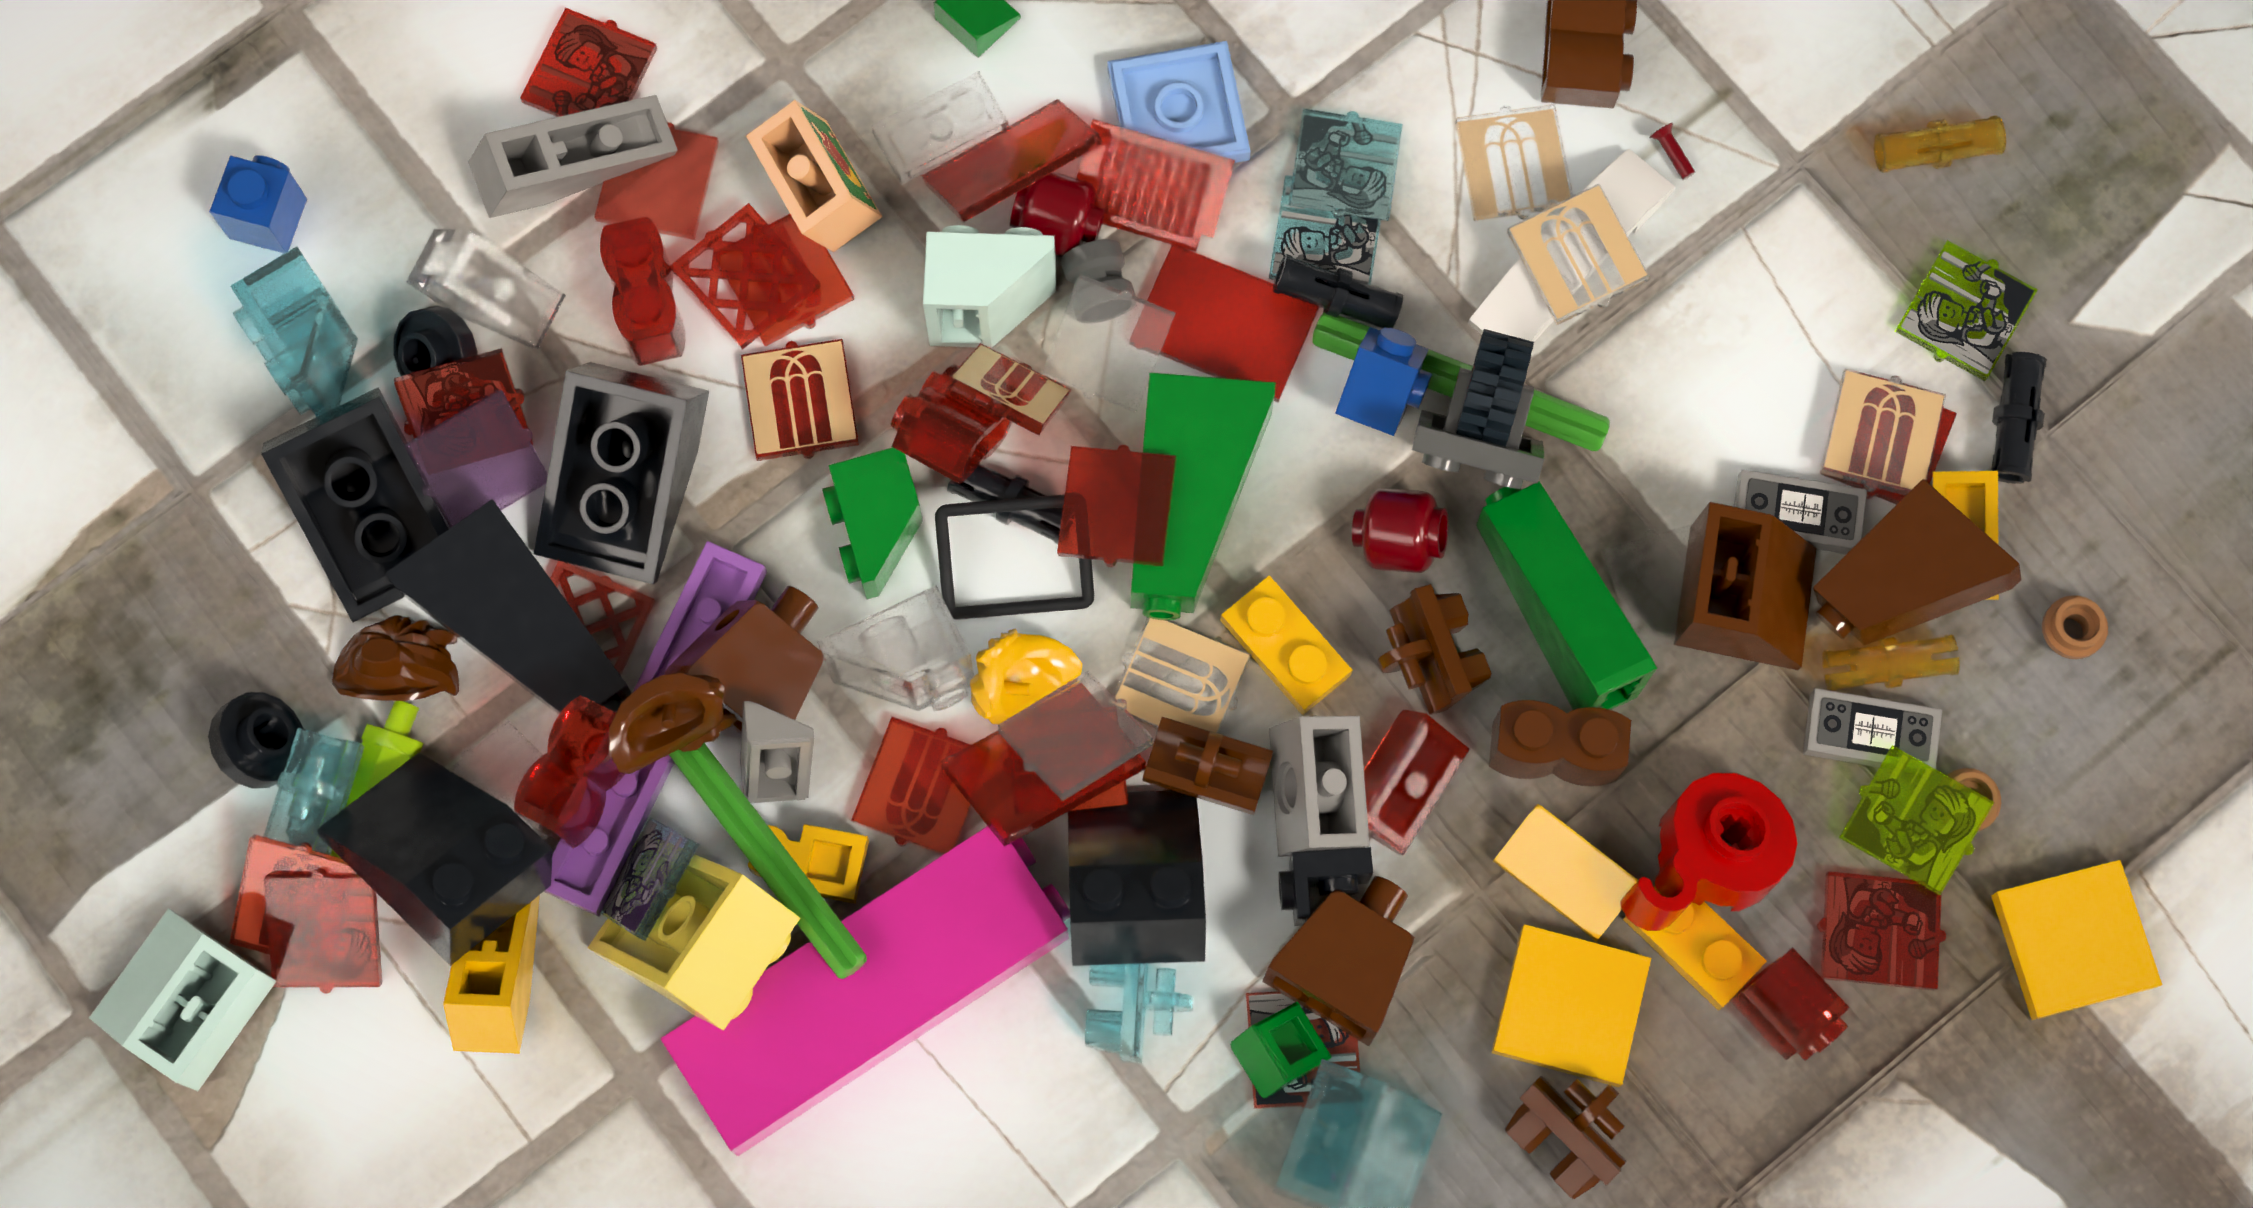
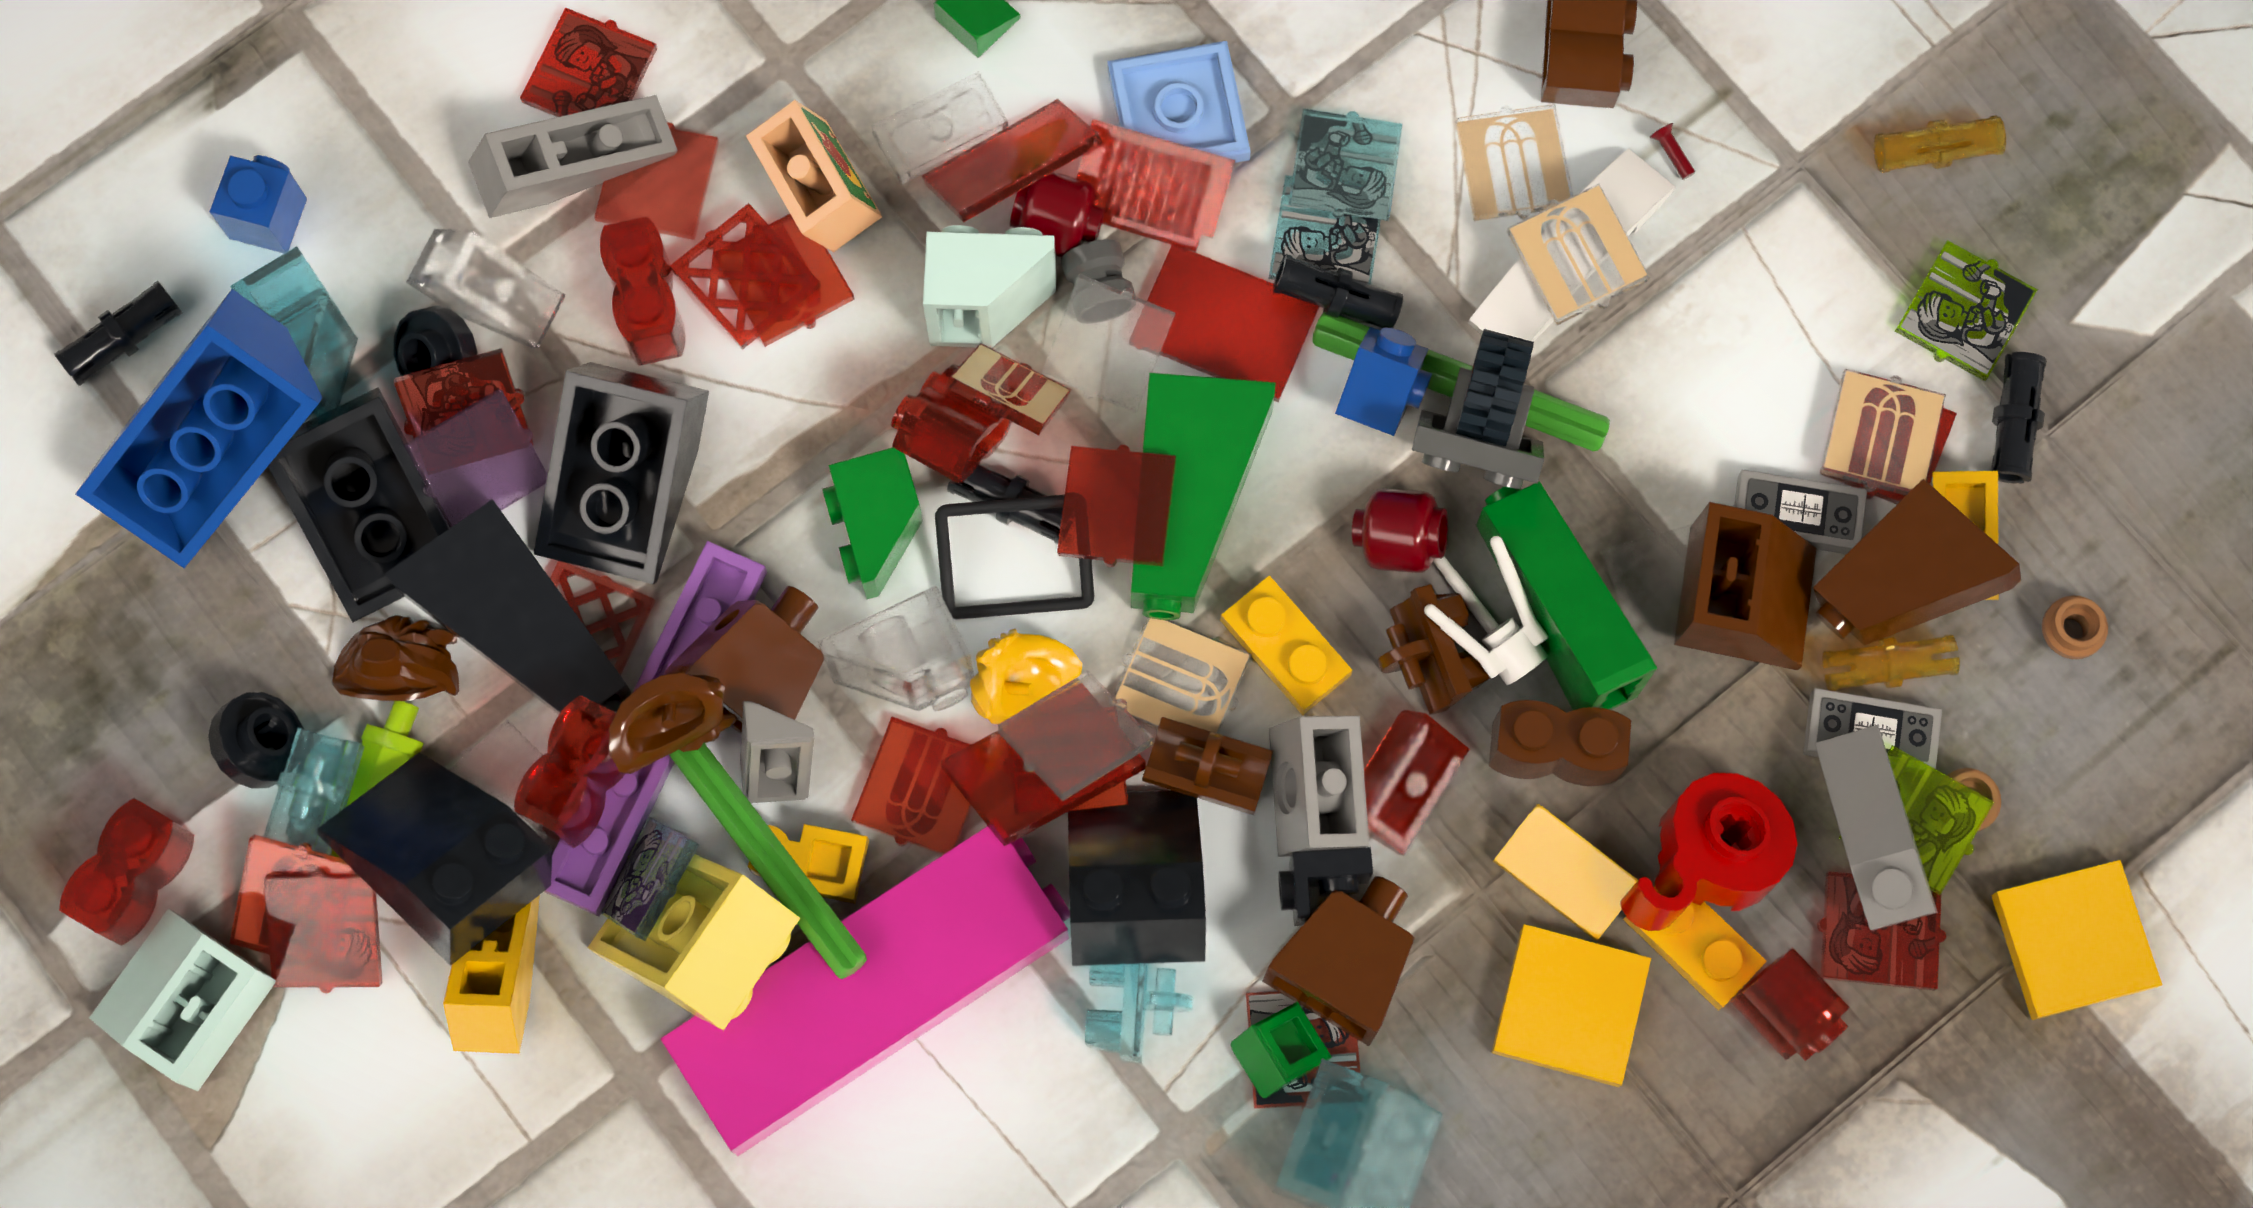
piece [741,339,859,461] -> none
reddish brown hips [1504,1076,1626,1199] -> none
none -> black pin [54,281,183,386]
none -> clear red brick [59,798,194,946]
none -> blue slope [75,289,323,568]
none -> white plant [1424,536,1549,685]
none -> light grey slope [1815,725,1938,931]

